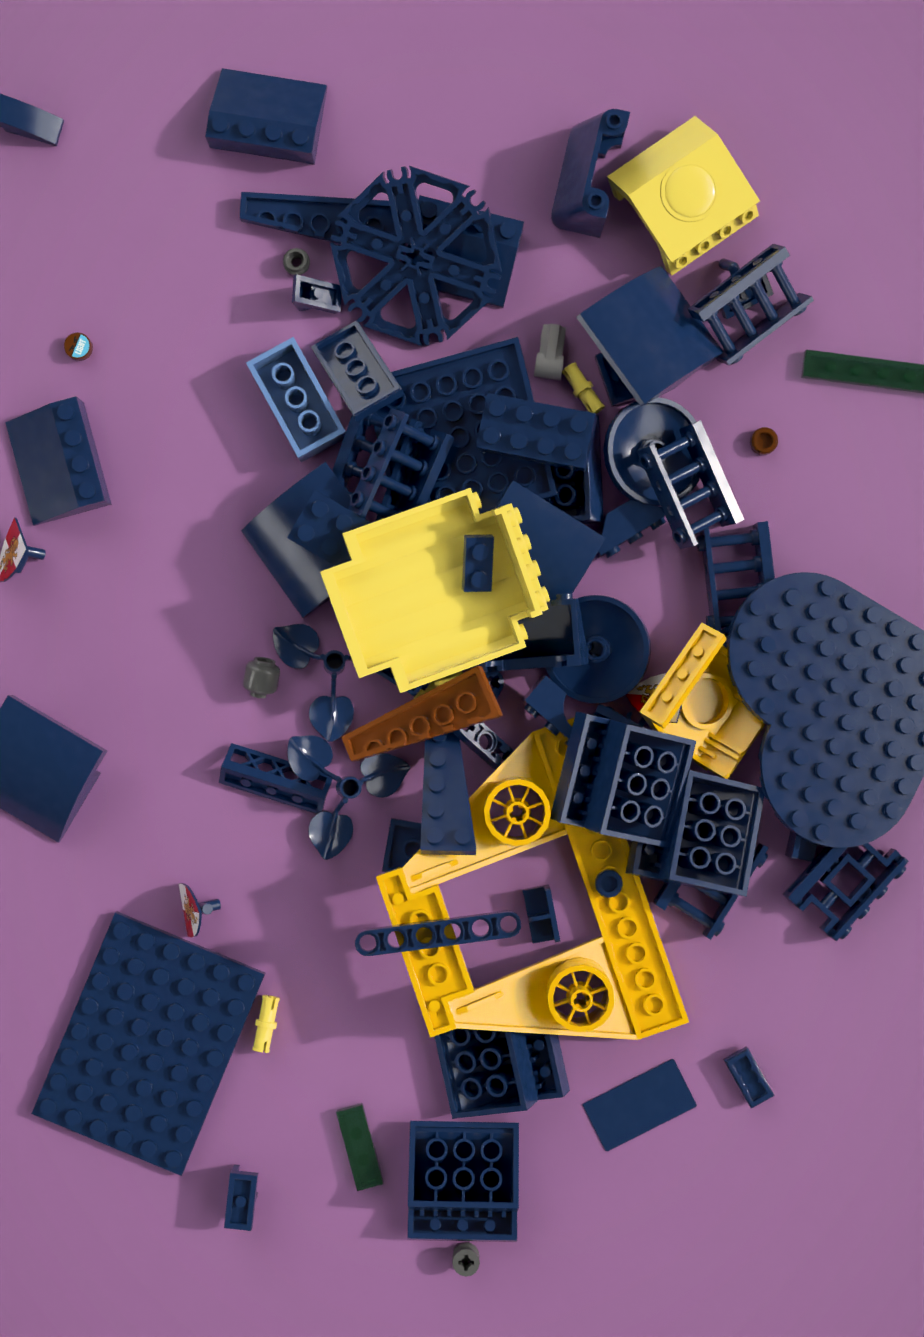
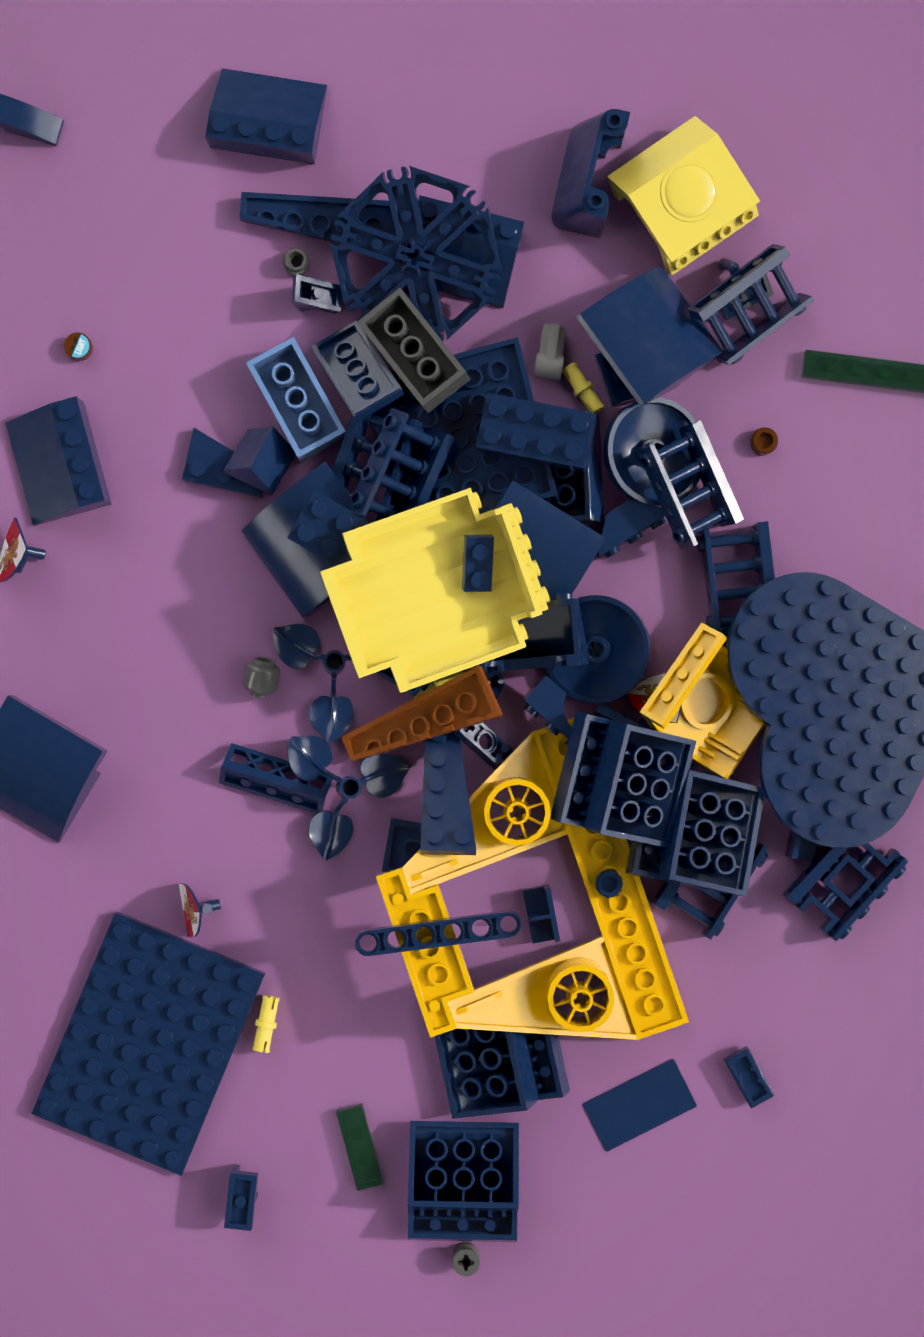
none -> dark blue wing [182,428,263,498]
none -> dark blue slope [224,426,296,495]
none -> dark grey brick [357,288,471,413]

